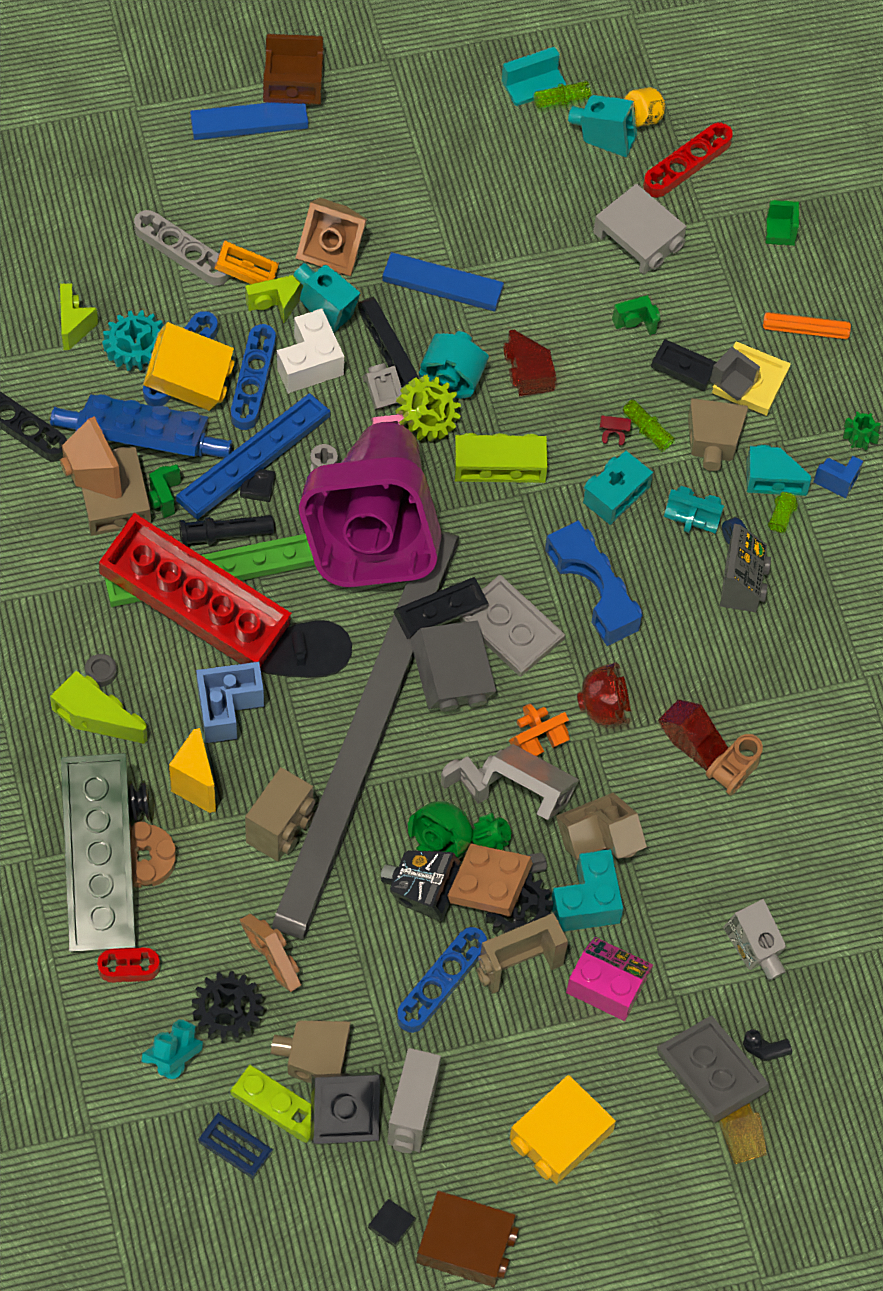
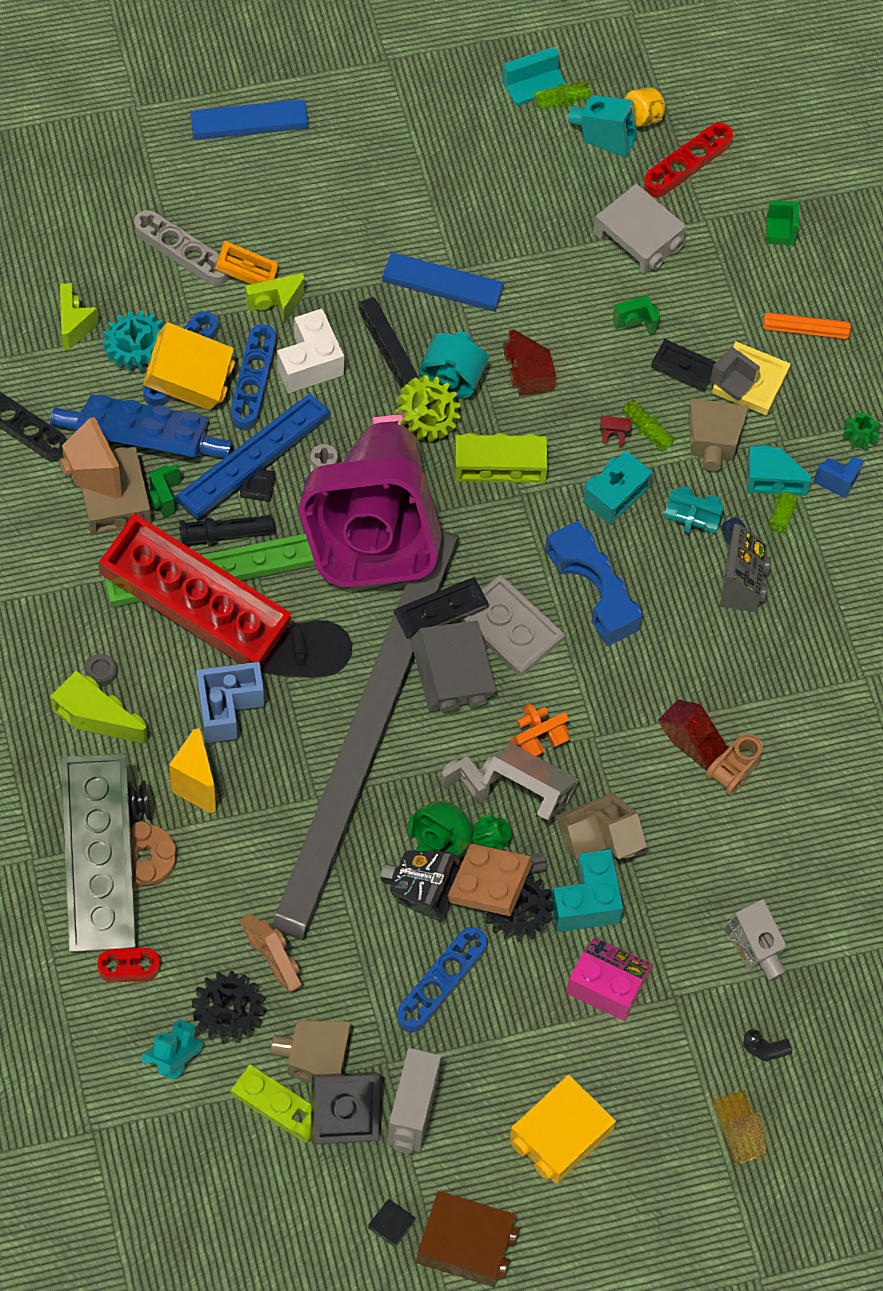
dark blue tile [198,1113,273,1179] -> none
dark tan brick [245,767,315,862] -> none
reddish brown panel [263,34,323,104] -> none
teal torso [293,263,360,333] -> none
medium nougat slope [296,197,367,276] -> none
light grey bracket [362,363,402,409] -> none
dark tan panel [476,913,568,994] -> none
clear red cylinder [577,662,631,727] -> none
dark grey plate [657,1015,769,1123] -> none

